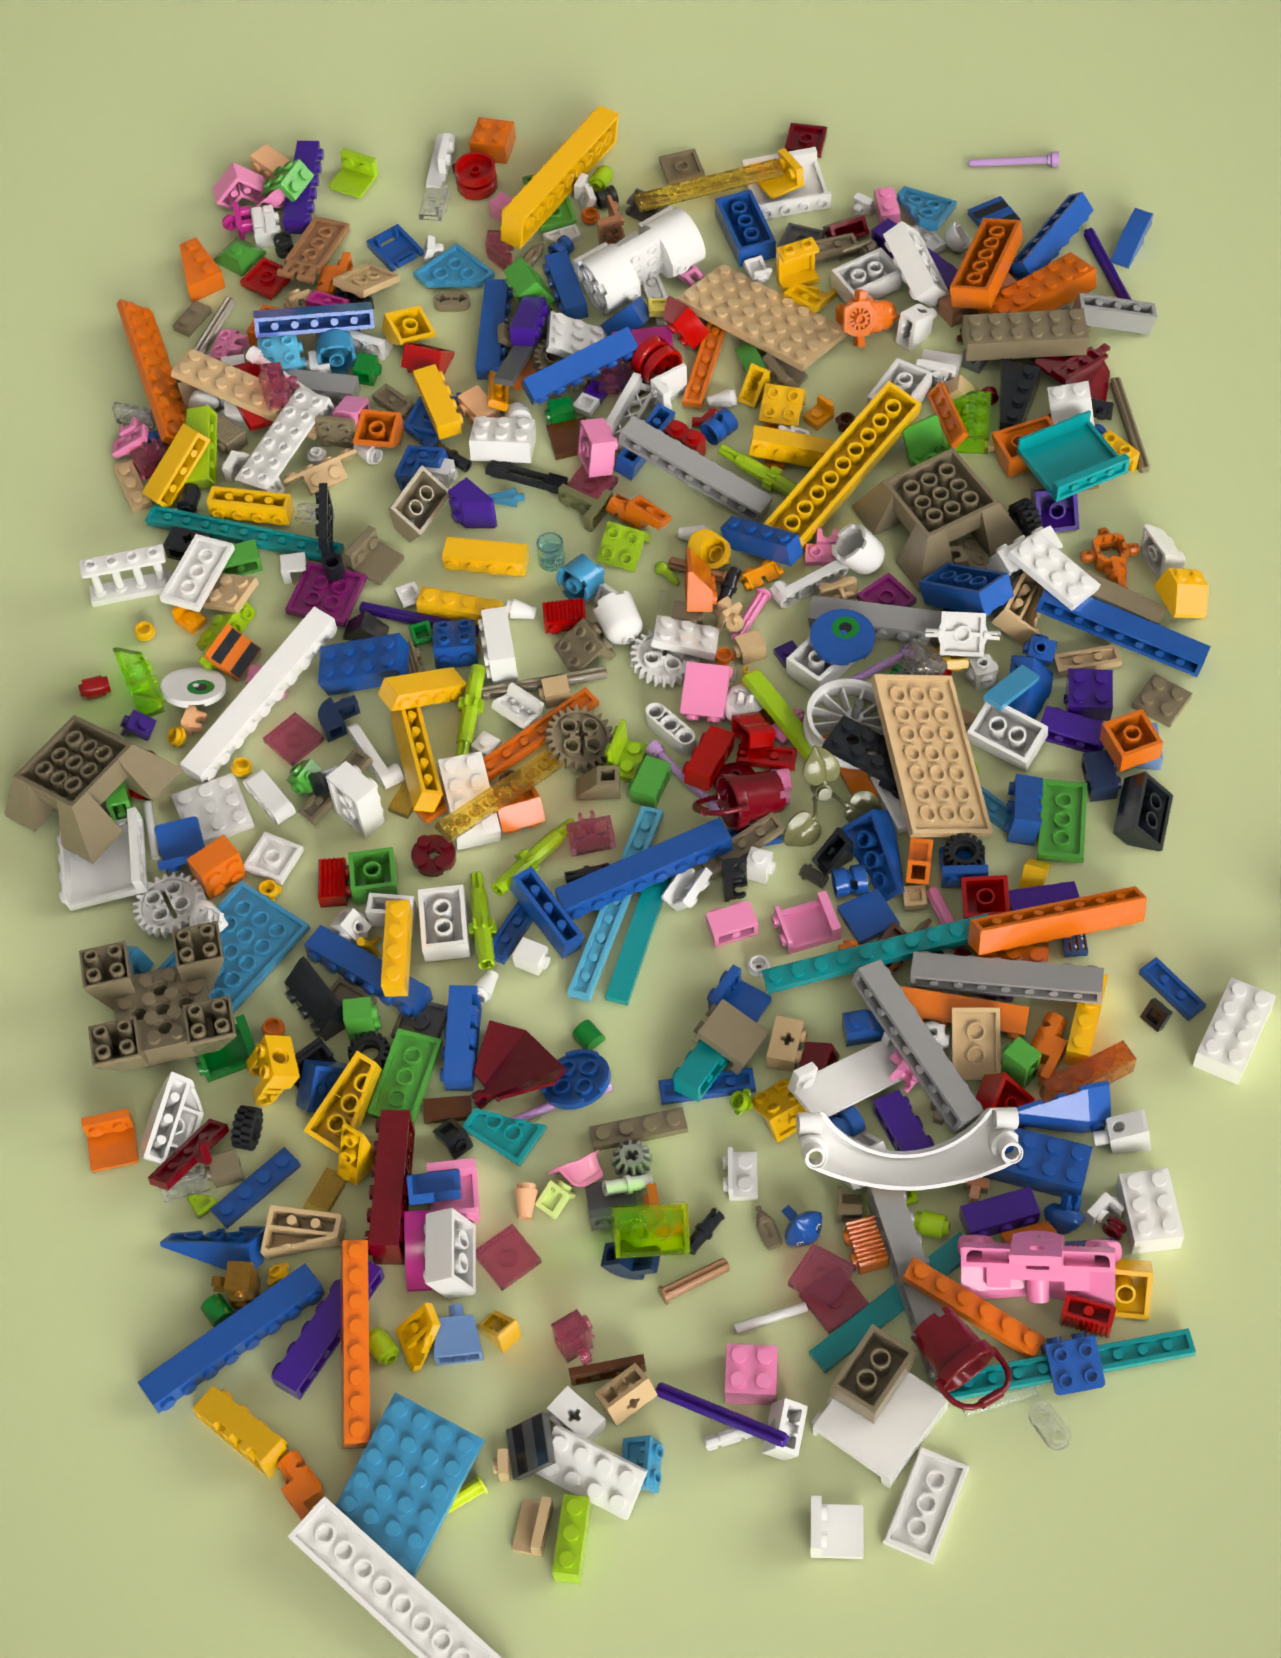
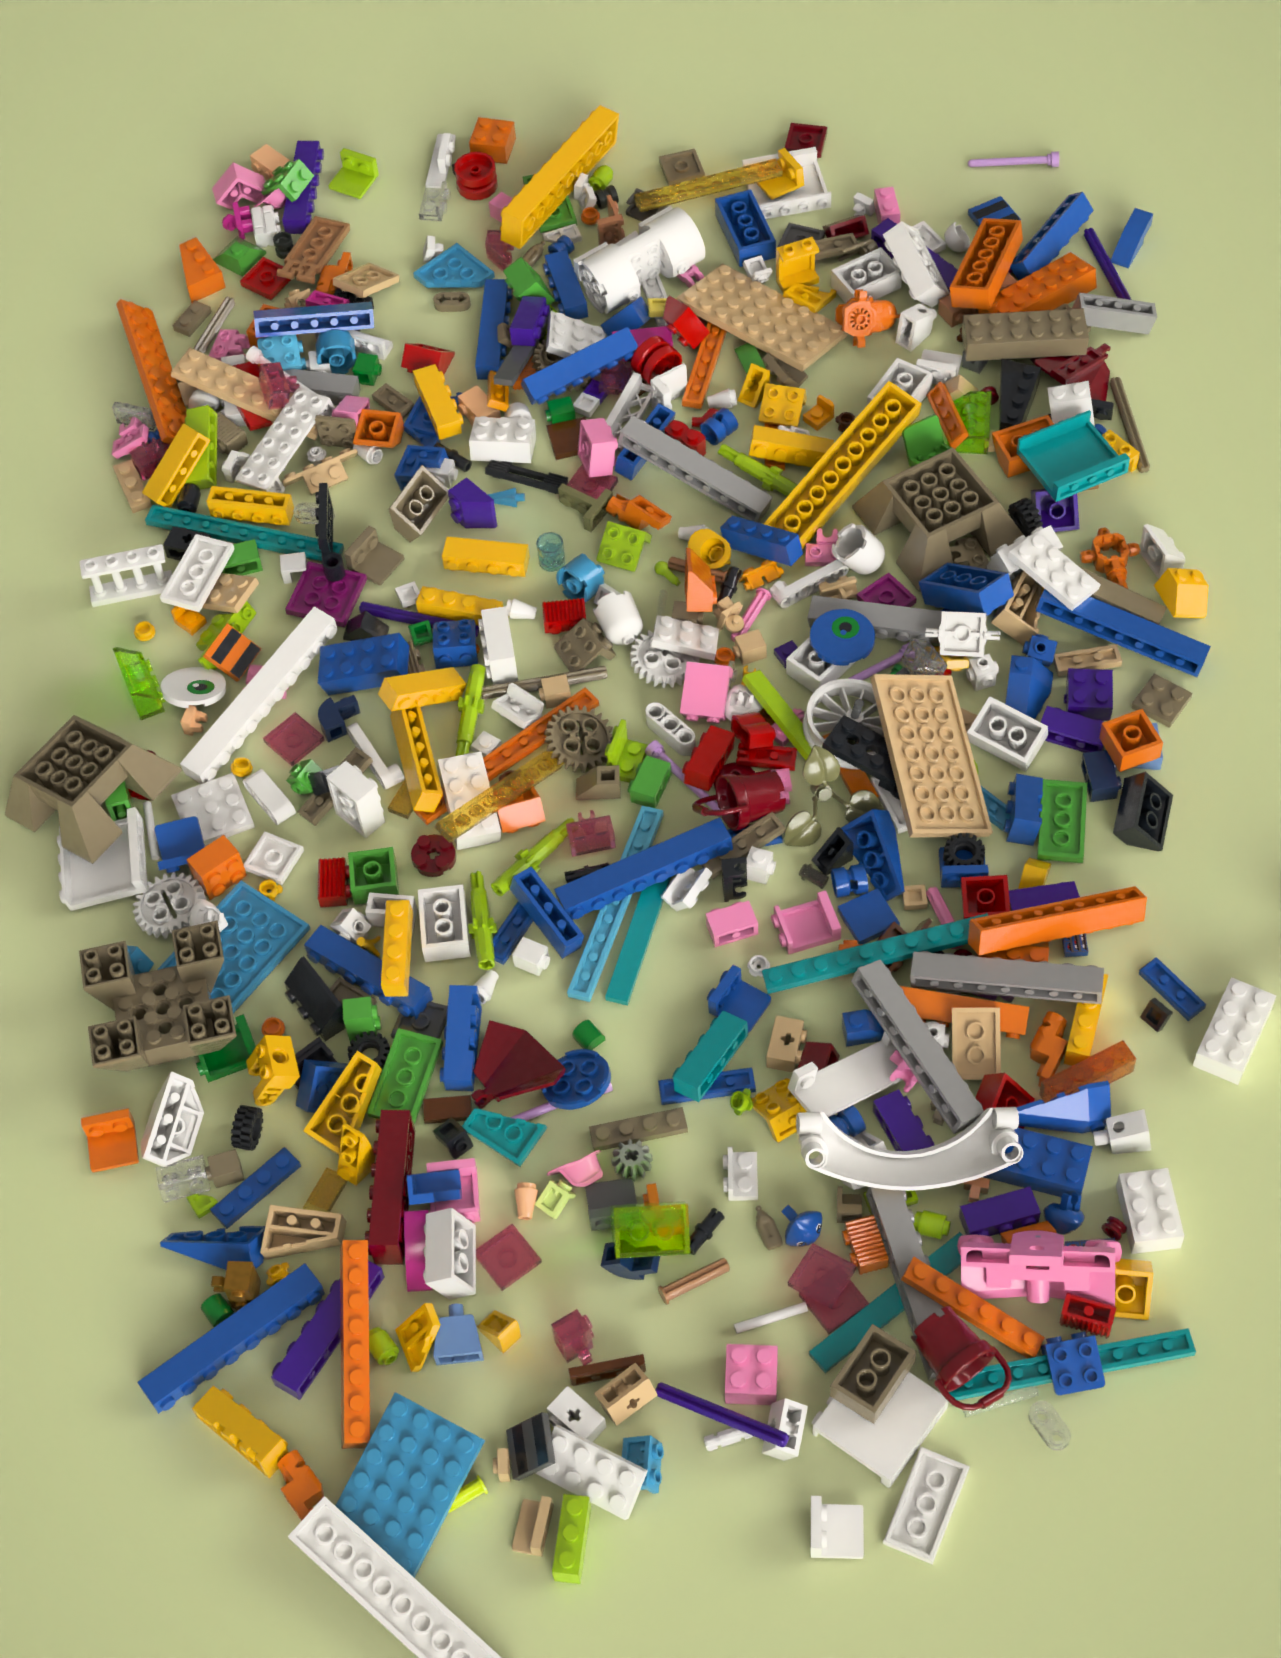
red brick [78,675,111,700] -> none
dark purple bracket [120,709,157,741] -> none
dark red plate [148,1118,230,1191] -> none
yellow plate [167,726,187,748] -> none
blue container [366,224,424,272] -> none
yellow slope [382,305,436,345] -> none
white pin [602,1173,653,1197] -> none
dark tan panel [692,999,769,1075] -> none
dark azure plate [896,186,957,231] -> none
orange brick [906,838,933,885] -> none
dark azure tile [983,665,1040,711] -> none
bright green brick [1001,1037,1042,1089] -> none
white bracket [1084,1192,1125,1228] -> none

